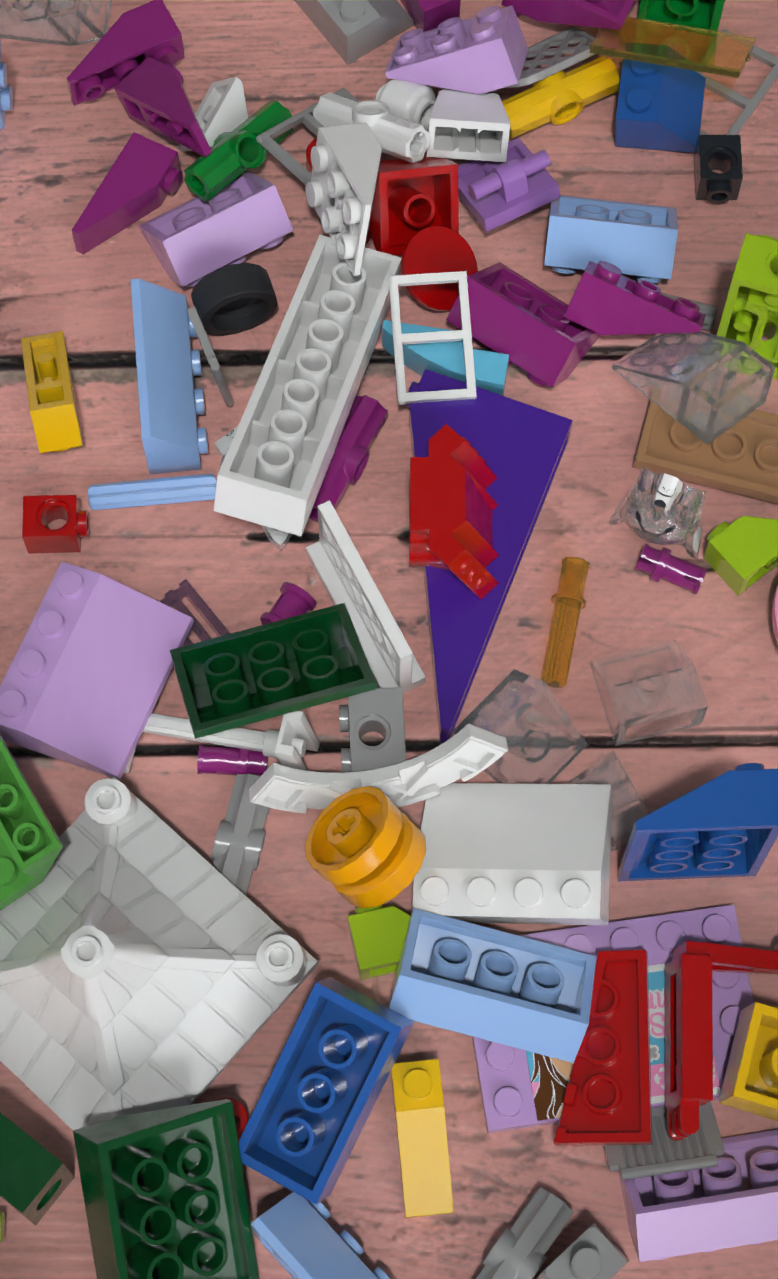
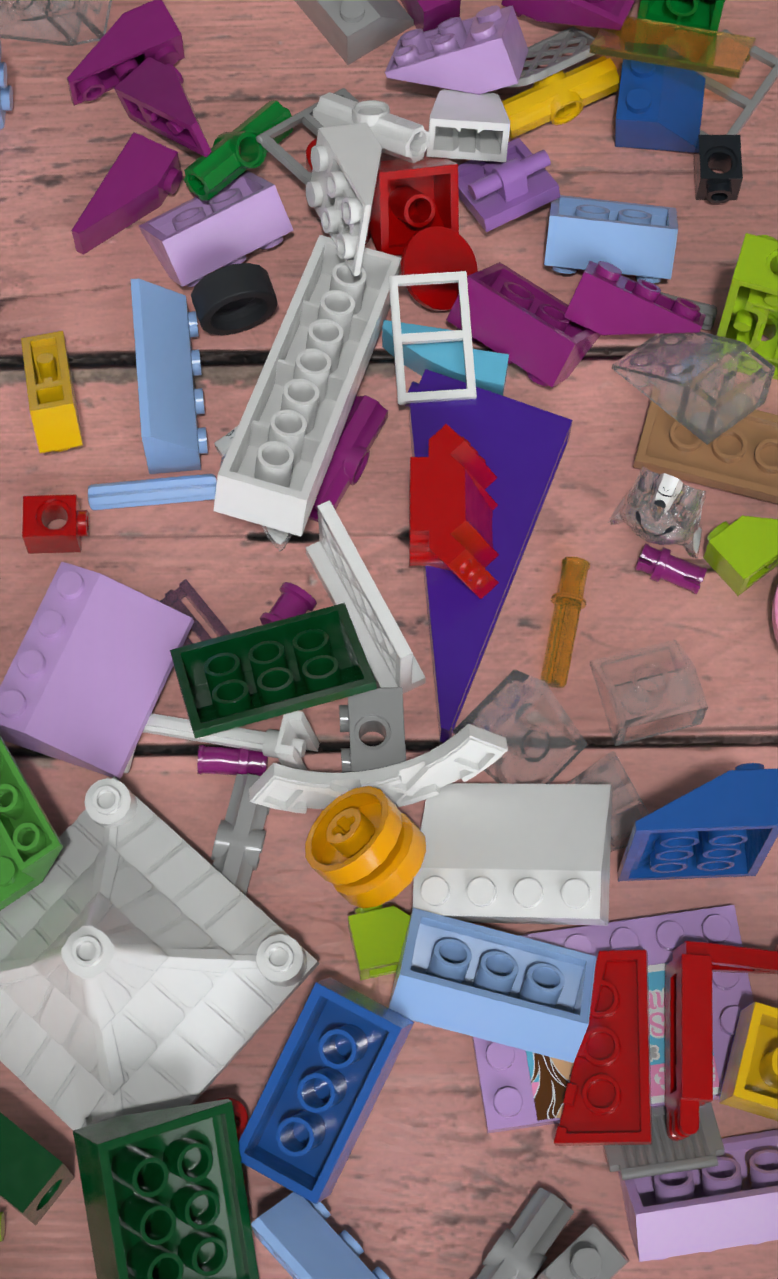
white slope [177,77,248,152] -> none
light grey window [186,306,234,406] -> none
white head [375,79,436,131] -> none
yellow slope [391,1059,454,1218] -> none

